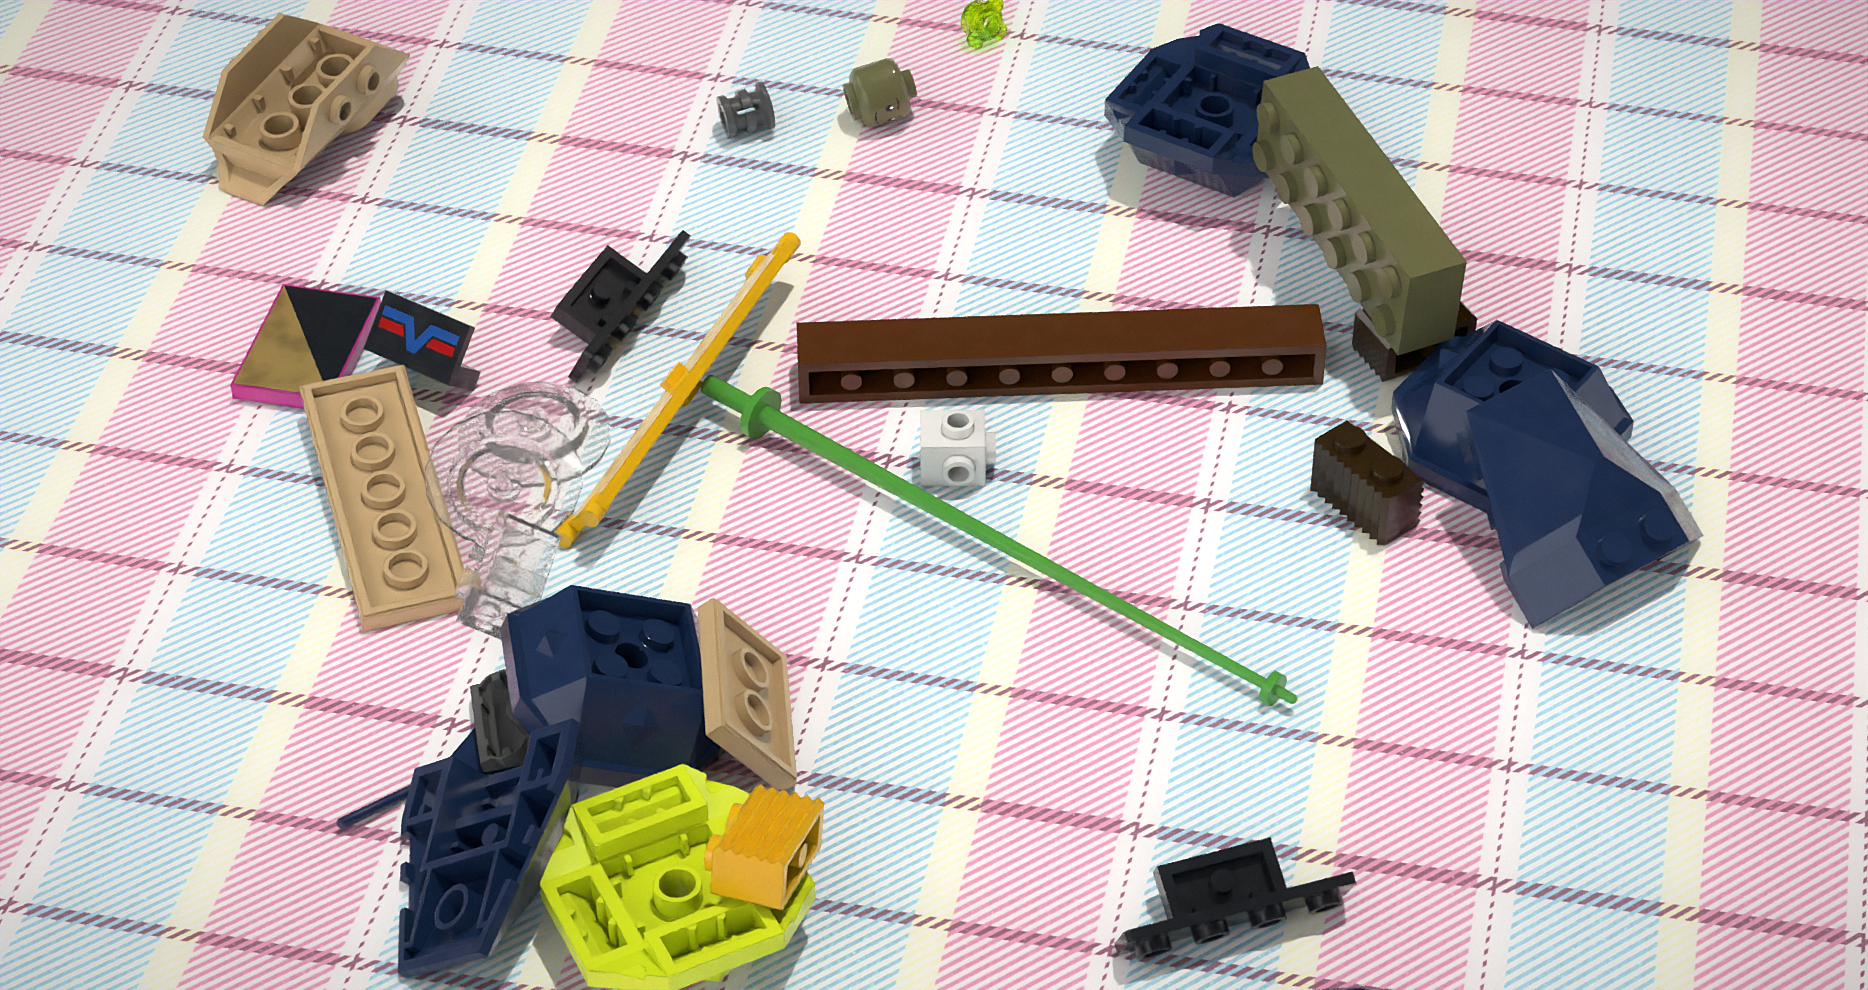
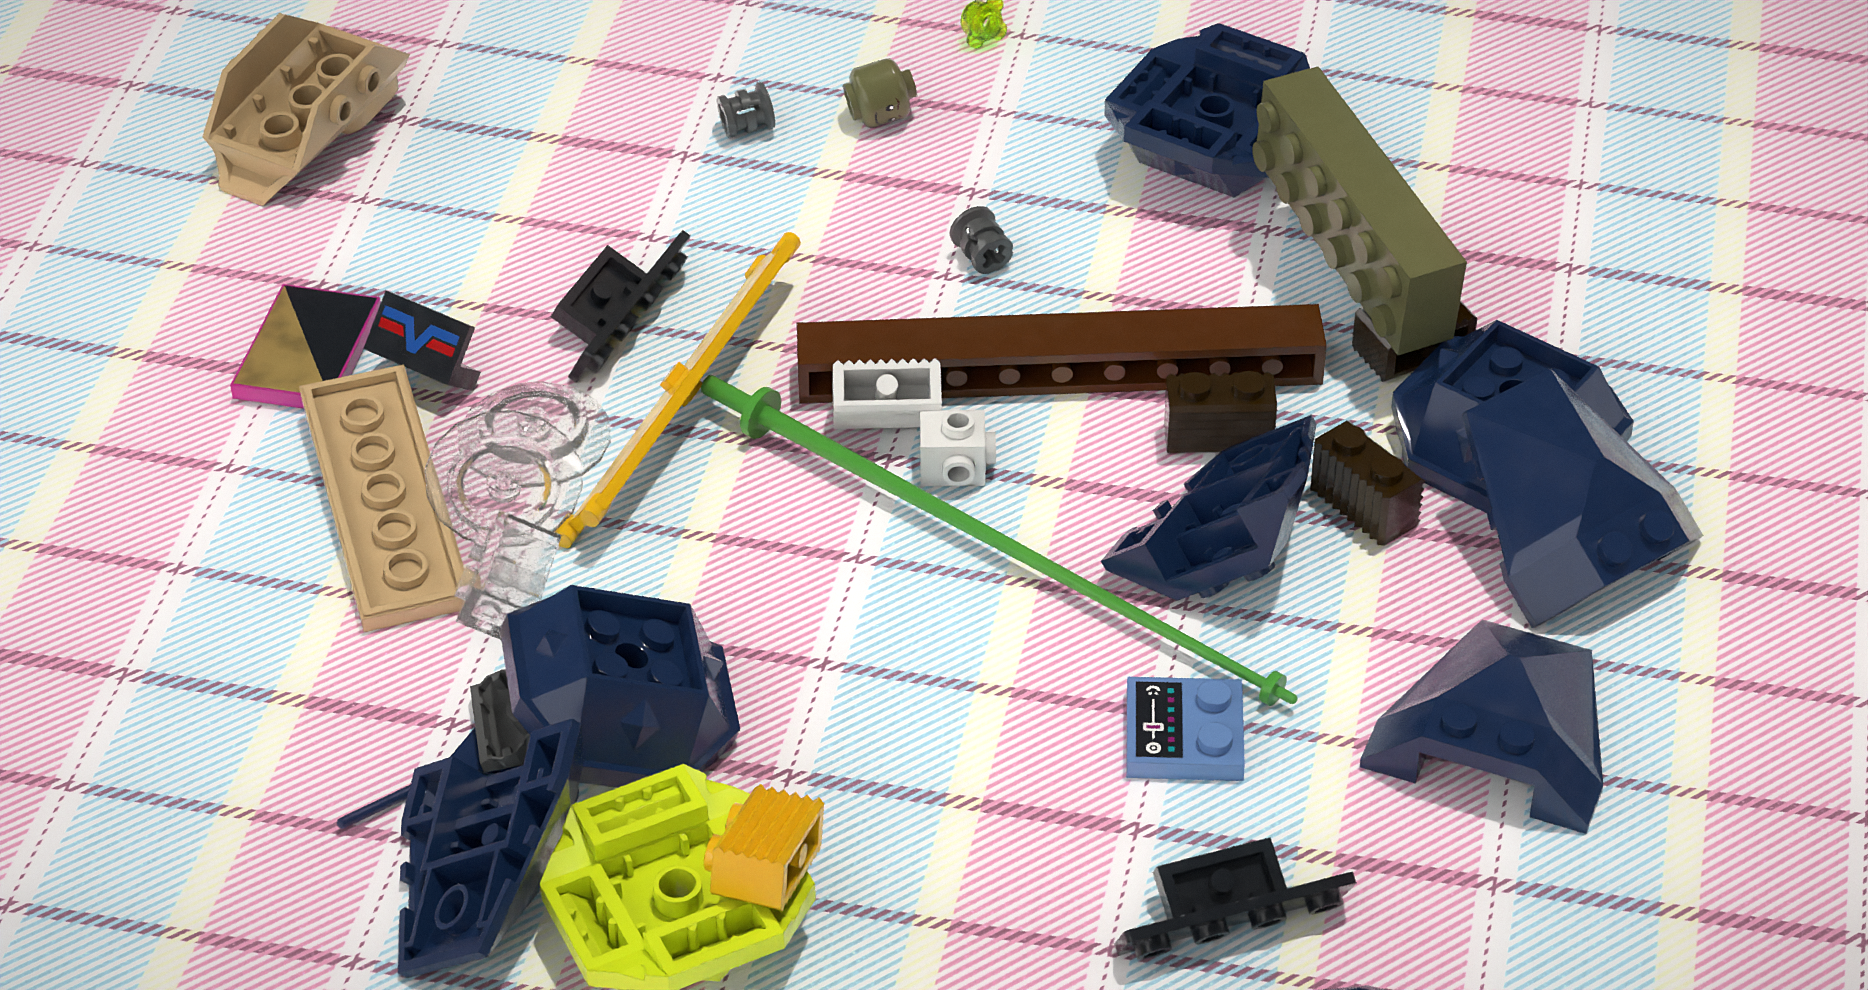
tan tile [698,598,797,792] -> none
none -> white brick [832,358,942,429]
none -> dark grey bush [949,206,1013,274]
none -> dark blue wedge [1101,415,1317,601]
none -> medium blue plate [1126,676,1245,781]
none -> dark brown brick [1164,371,1277,453]
none -> dark blue wedge [1359,619,1603,834]

